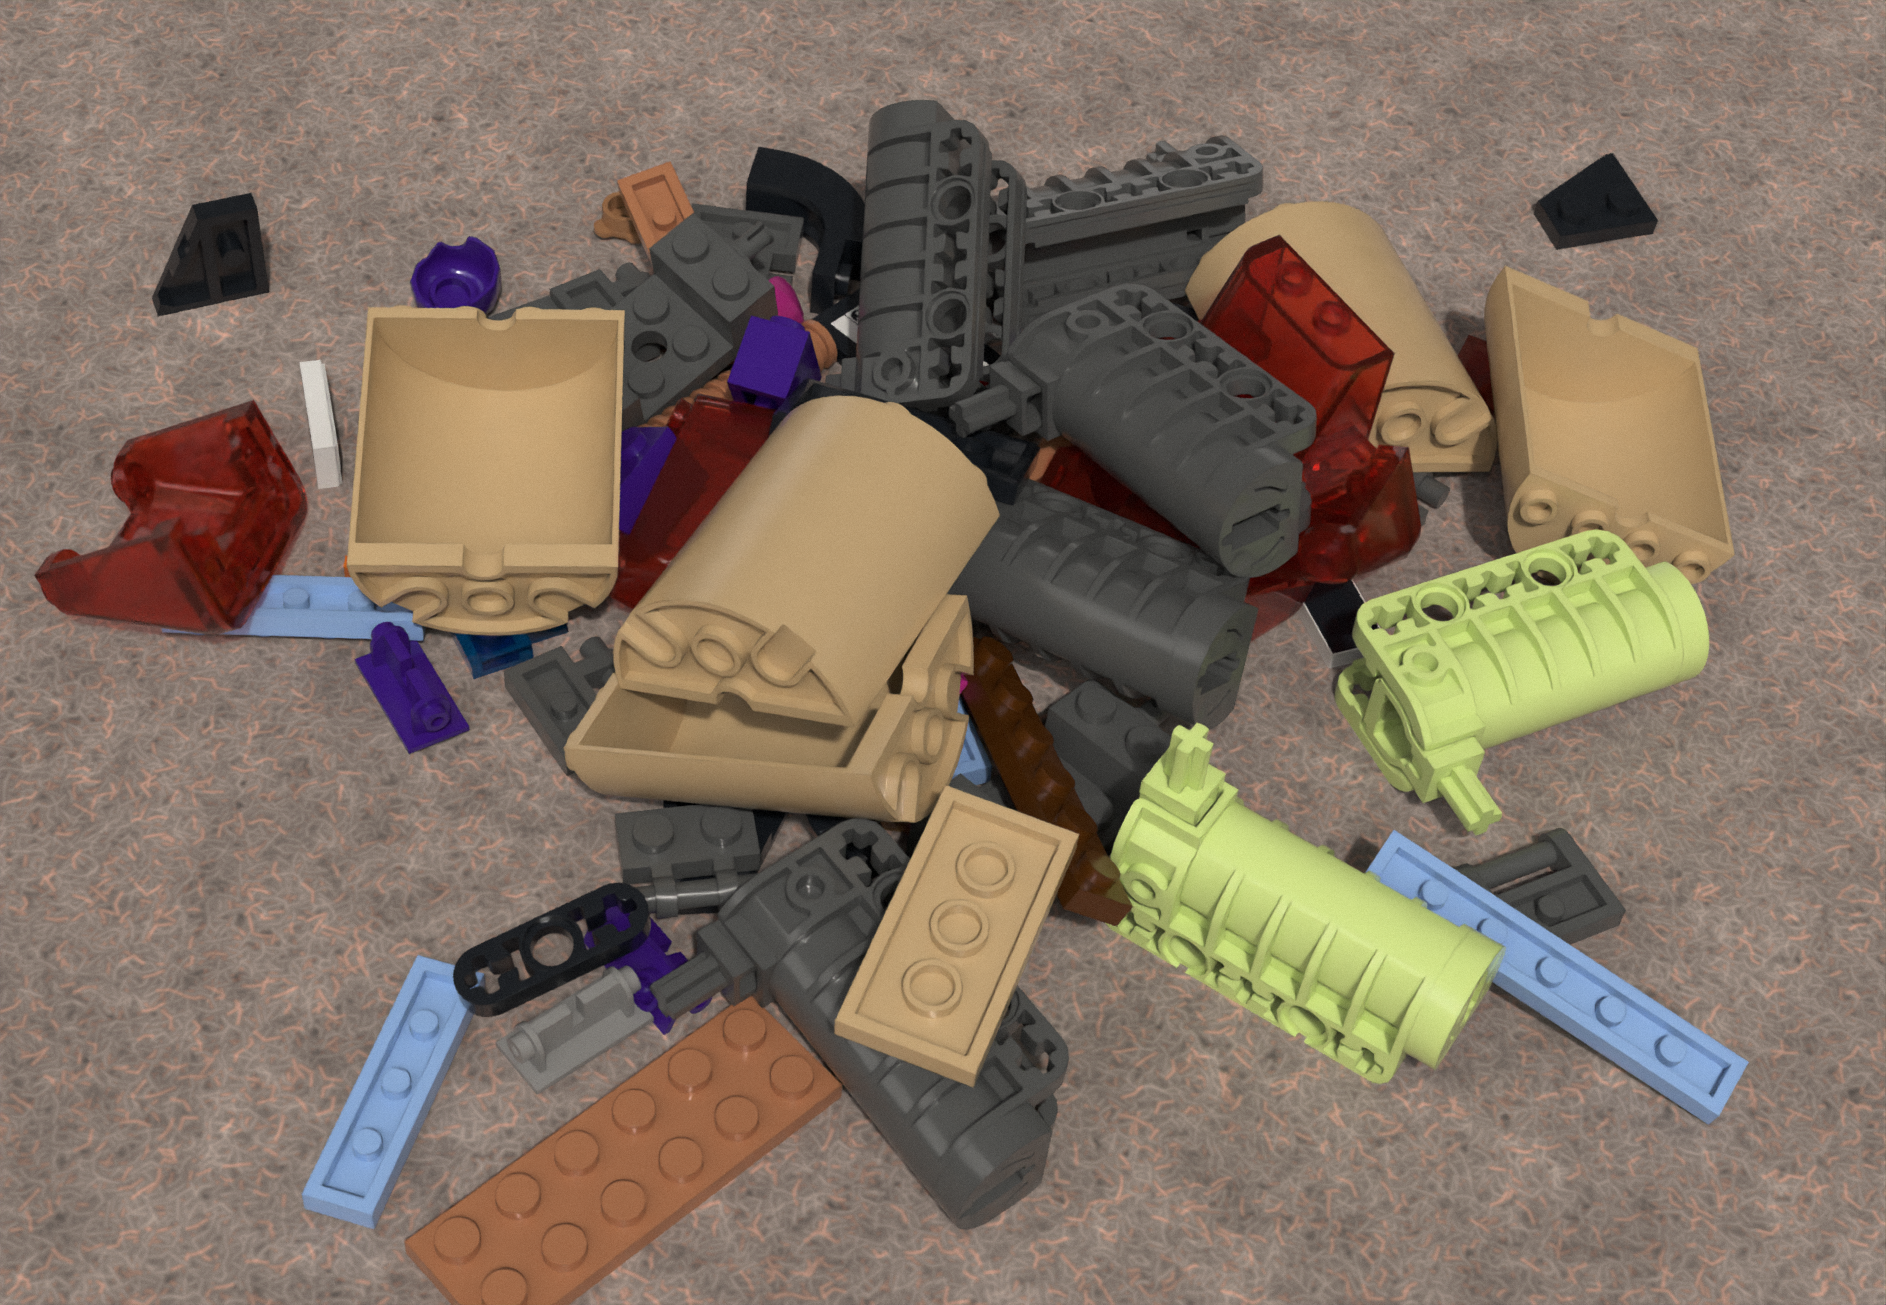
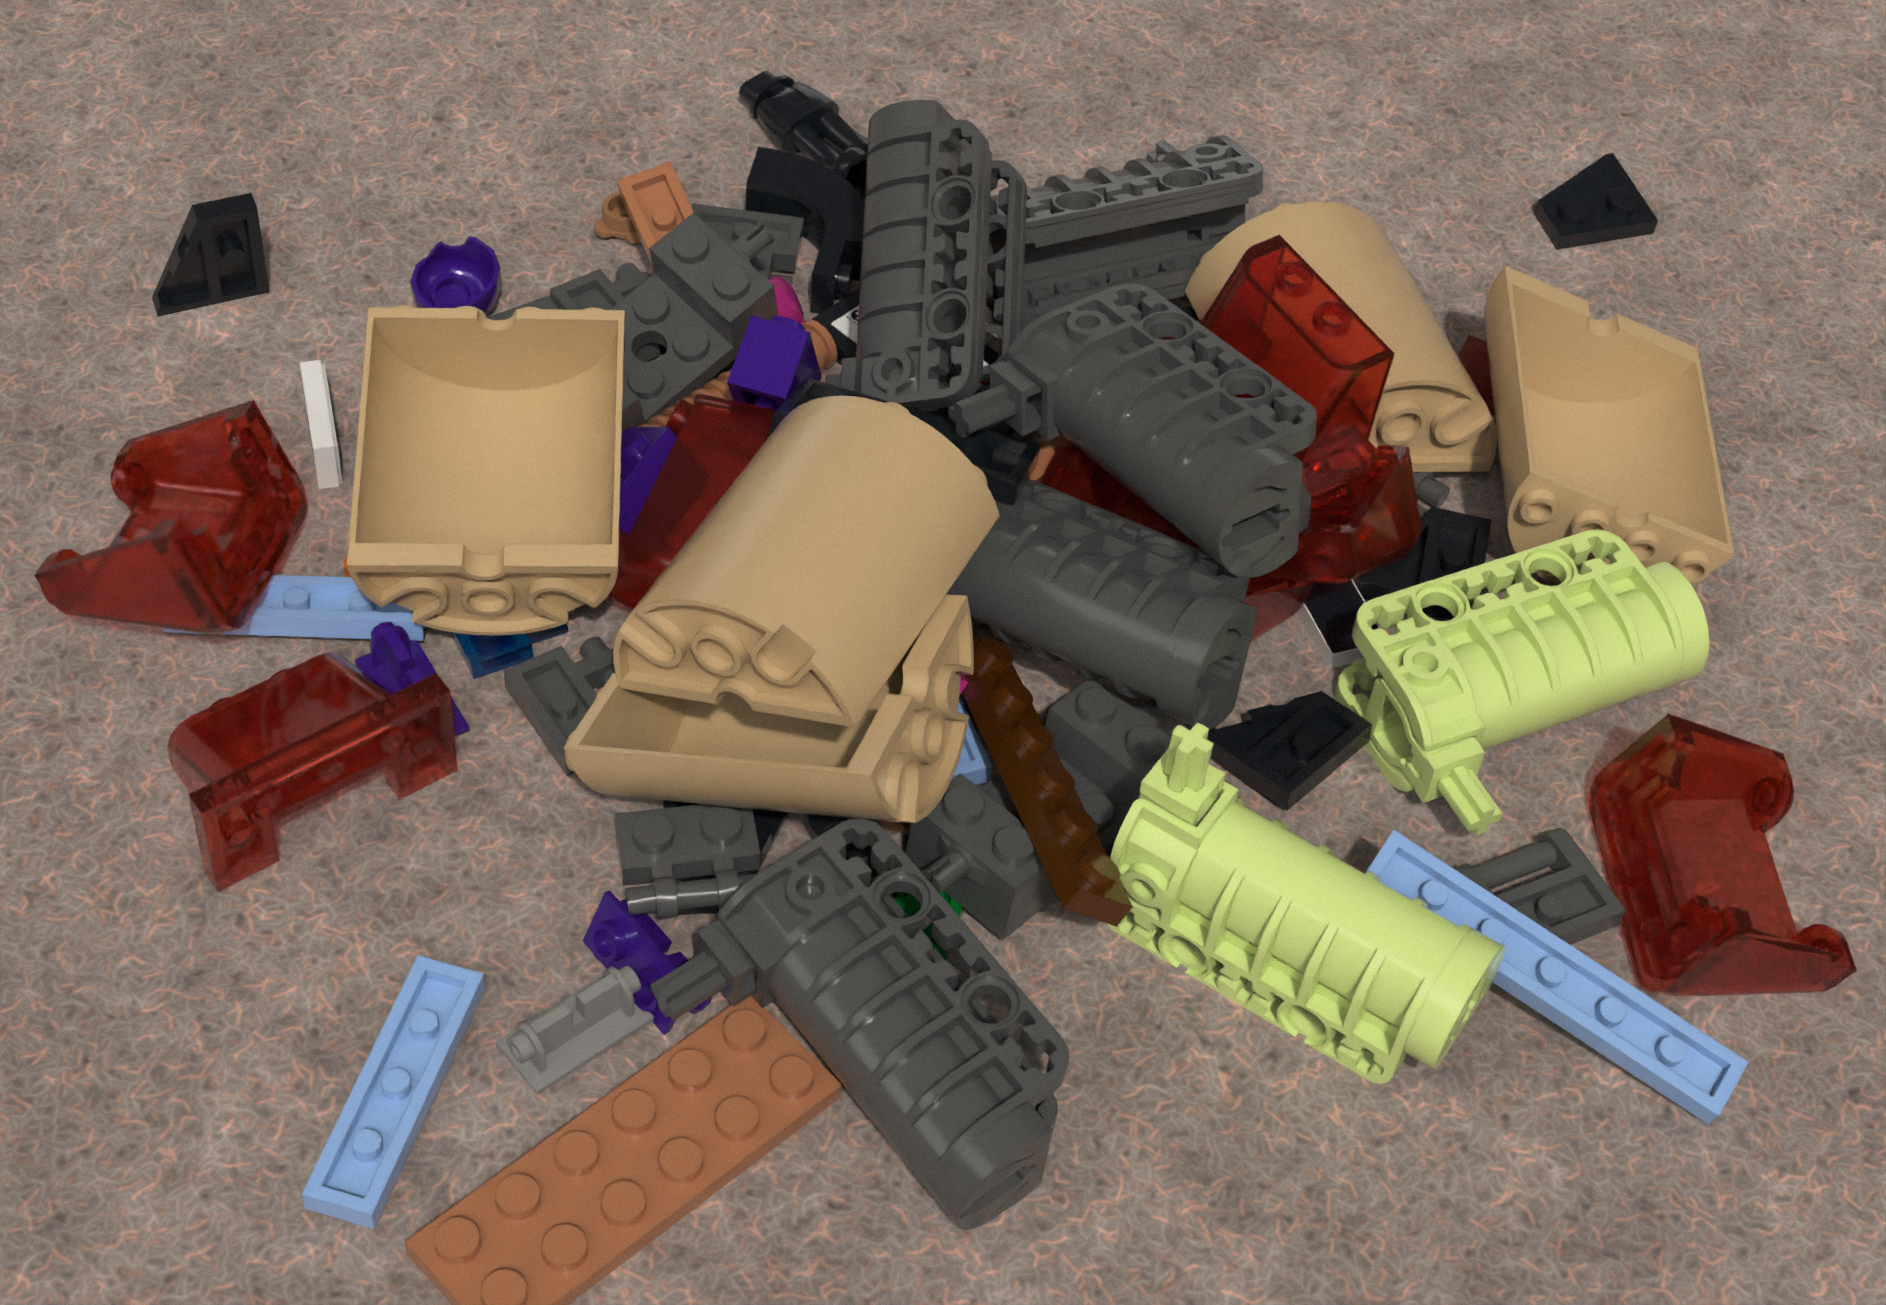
black beam [453,882,651,1017] -> none
tan plate [834,785,1079,1088] -> none
none -> clear red windscreen [167,653,458,892]
none -> black piece [739,71,868,200]
none -> black wing [1207,691,1372,811]
none -> black wing [1358,507,1492,619]
none -> clear red windscreen [1588,713,1857,997]

